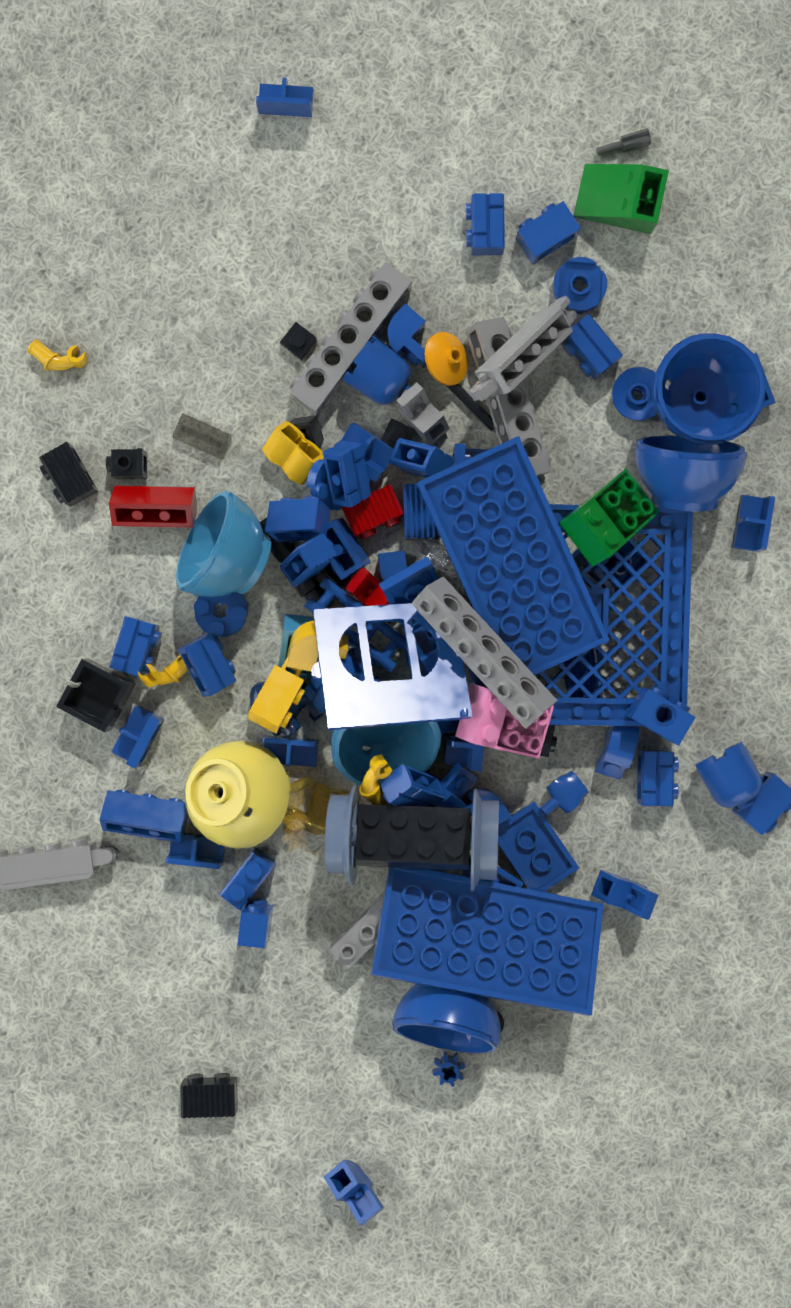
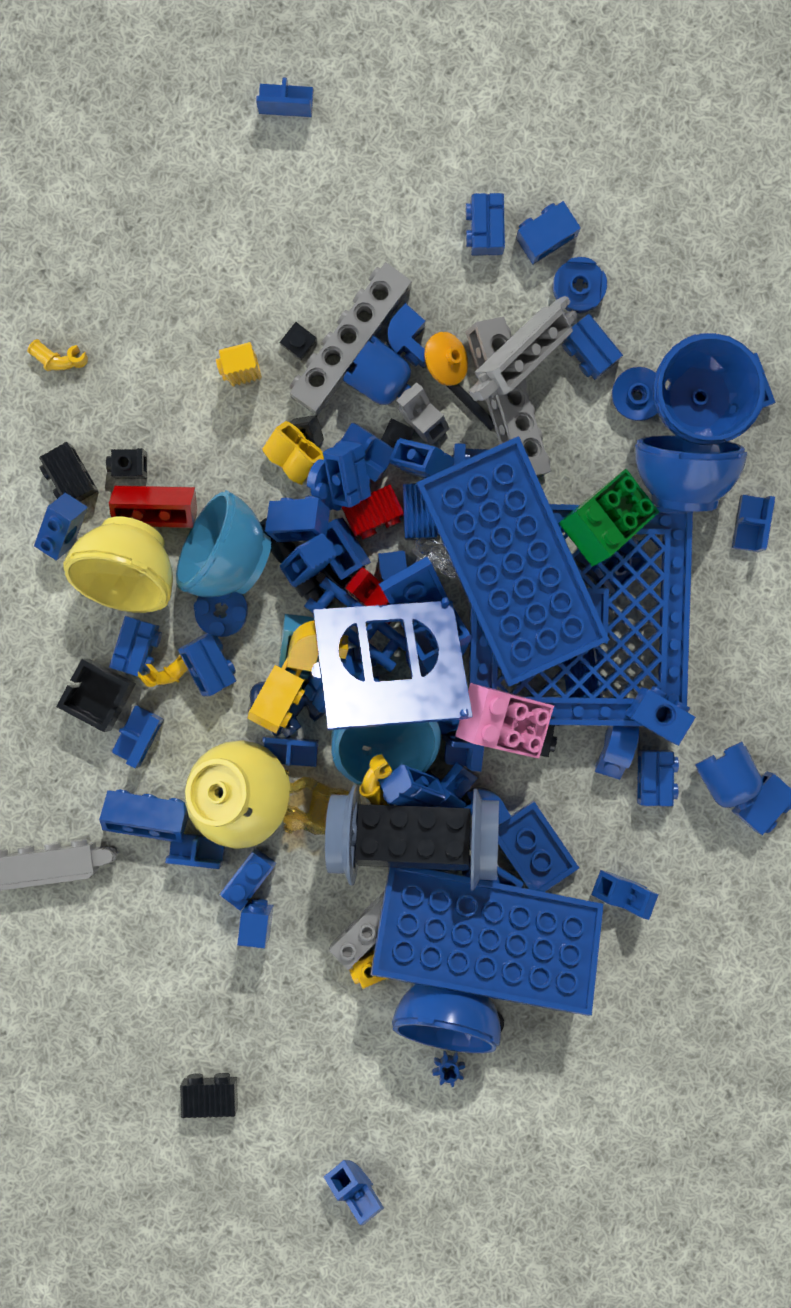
clear smoke tile [172,413,232,460] -> none
light grey brick [411,576,558,729] -> none
blue piece [539,771,589,816] -> none
green slope [573,164,669,234] -> none
dark grey axle [596,128,651,156] -> none
none -> blue brick [34,493,88,561]
none -> light yellow piece [63,517,173,613]
none -> yellow brick [216,342,262,386]
none -> yellow brick [349,950,388,989]

